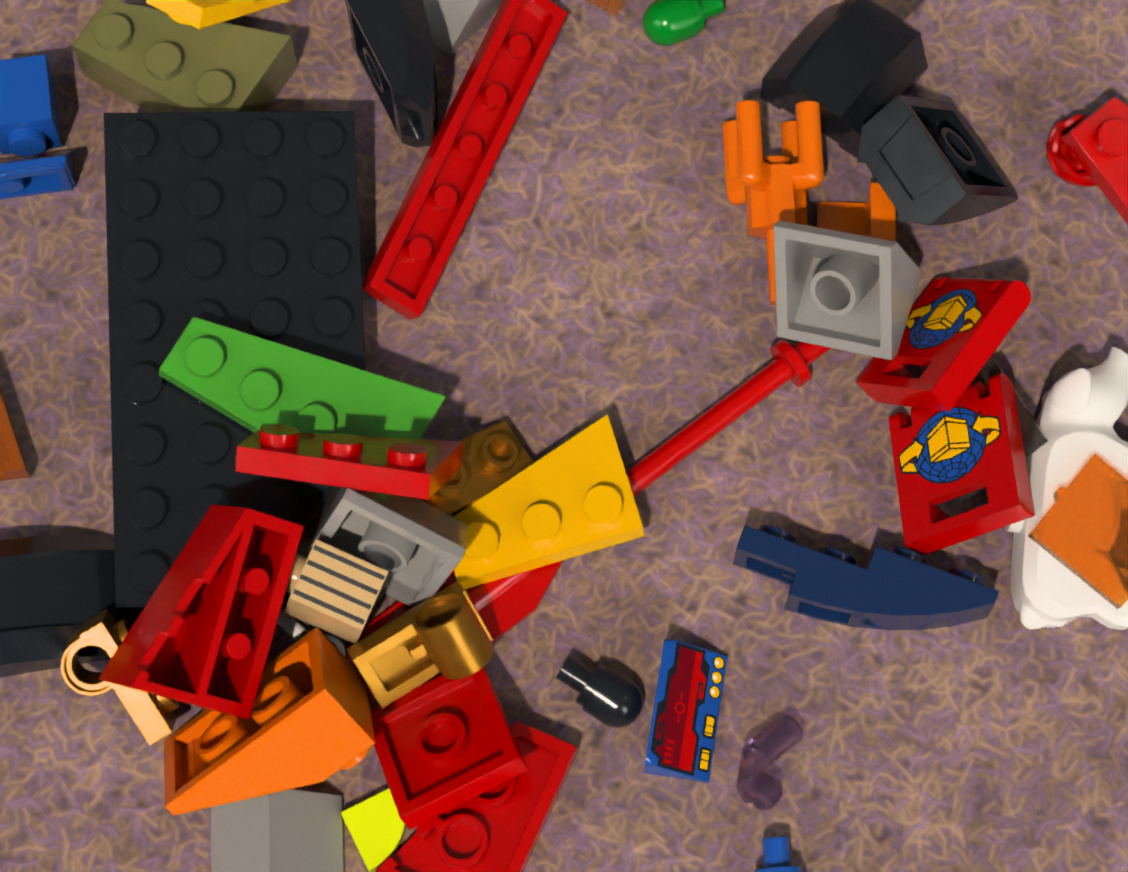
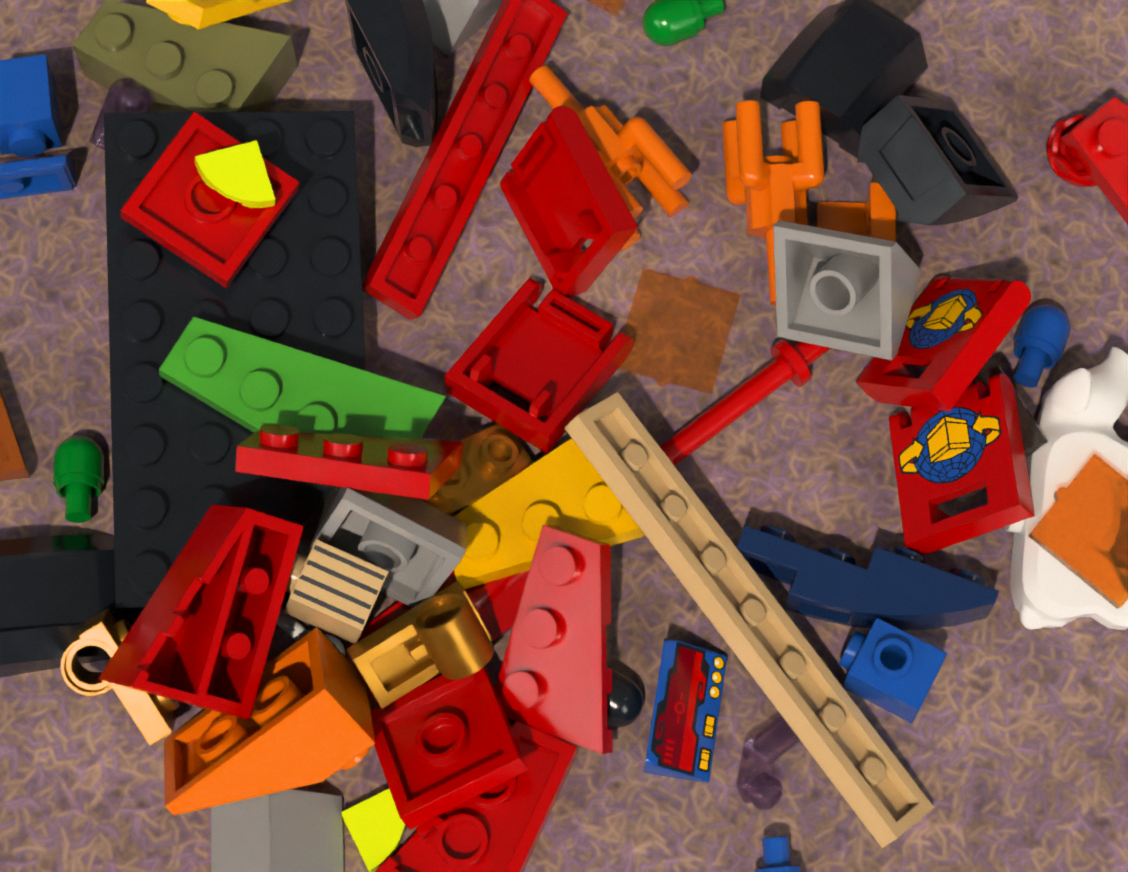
none -> green cylinder [53,436,105,523]
none -> arm [89,77,152,150]
none -> red plate [120,111,299,289]
none -> neon yellow tile [195,140,275,208]
none -> red container [445,278,634,454]
none -> wing [495,525,613,754]
none -> red container [500,106,639,298]
none -> orange plant [529,65,692,251]
none -> tan plate [565,392,934,848]
none -> clear orange piece [618,269,740,395]
none -> blue brick [839,618,948,723]
none -> blue cylinder [1014,304,1071,387]

